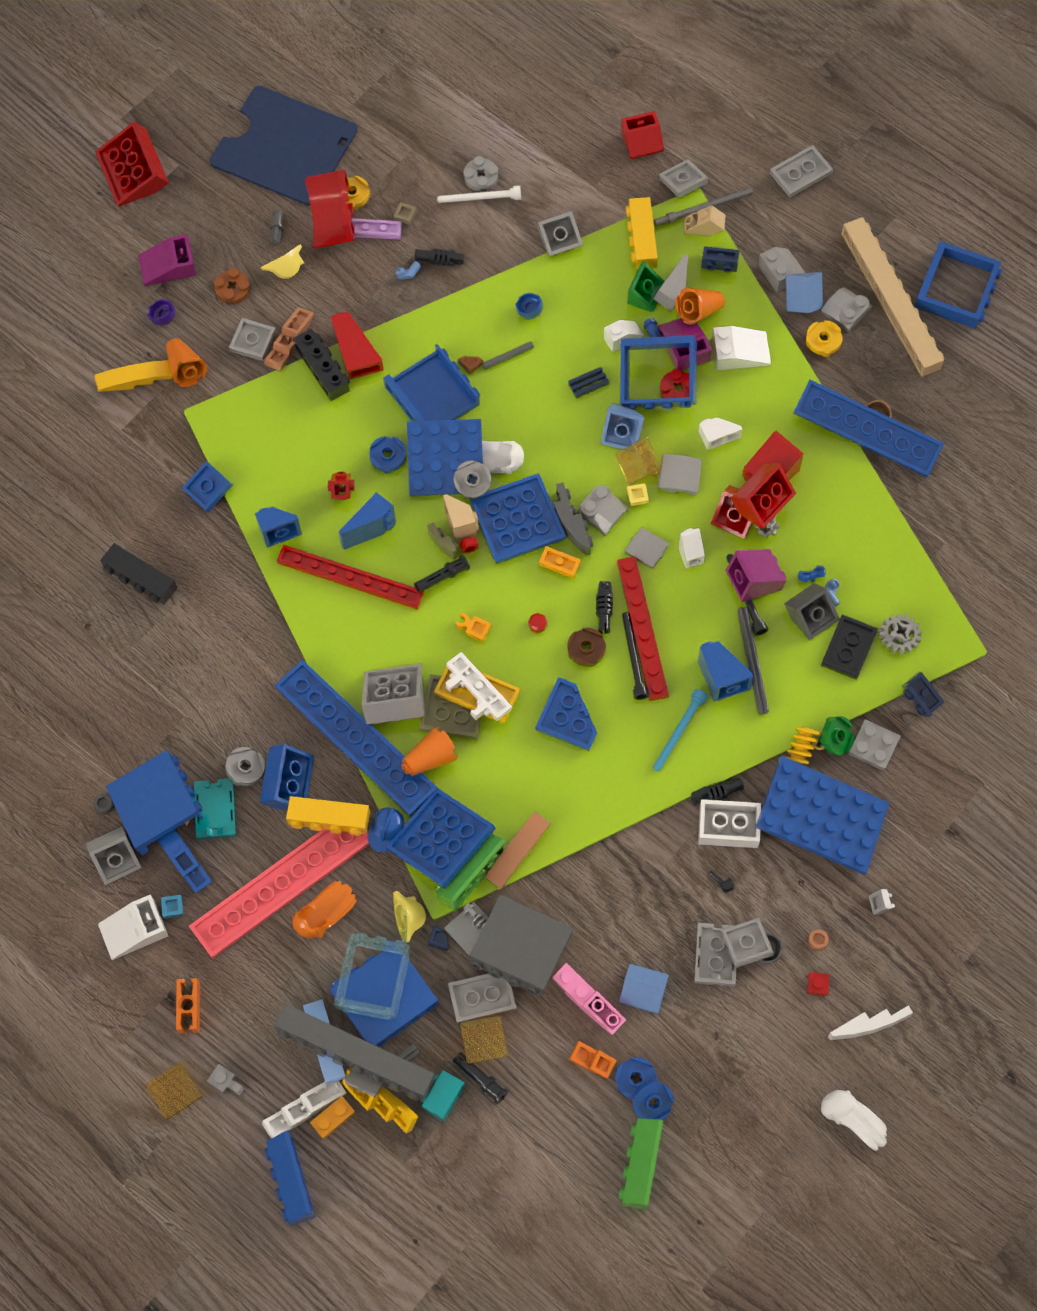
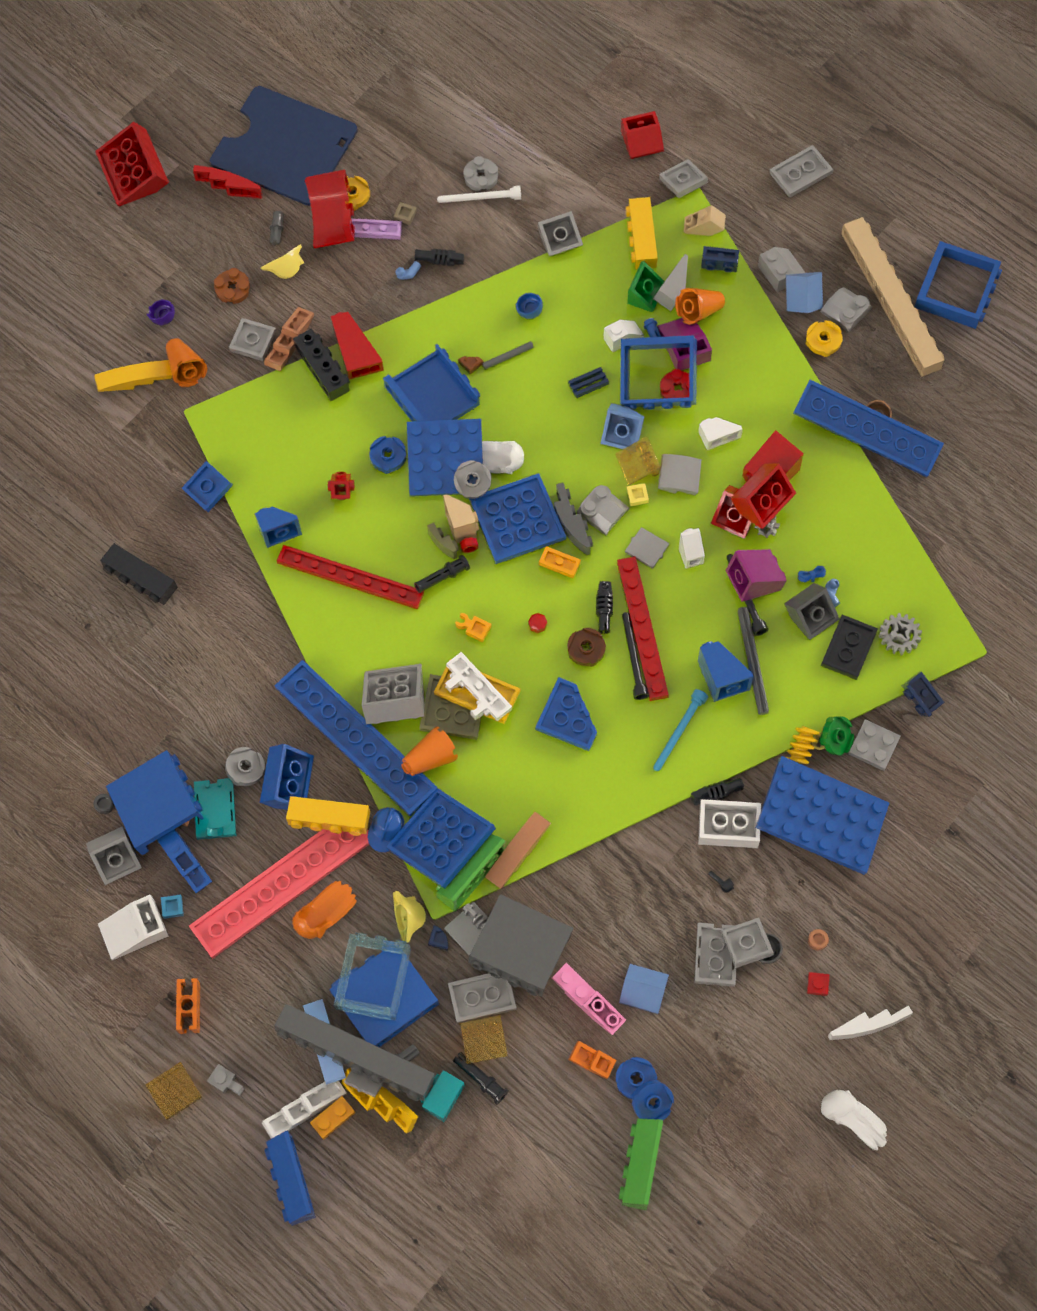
magenta slope [138,234,196,286] -> none
blue slope [339,492,396,549] -> none
flat silver bar [654,188,753,226] -> none
white slope [712,326,771,370] -> none
light grey tile [869,889,895,915] -> none
none -> red slope [193,165,262,199]

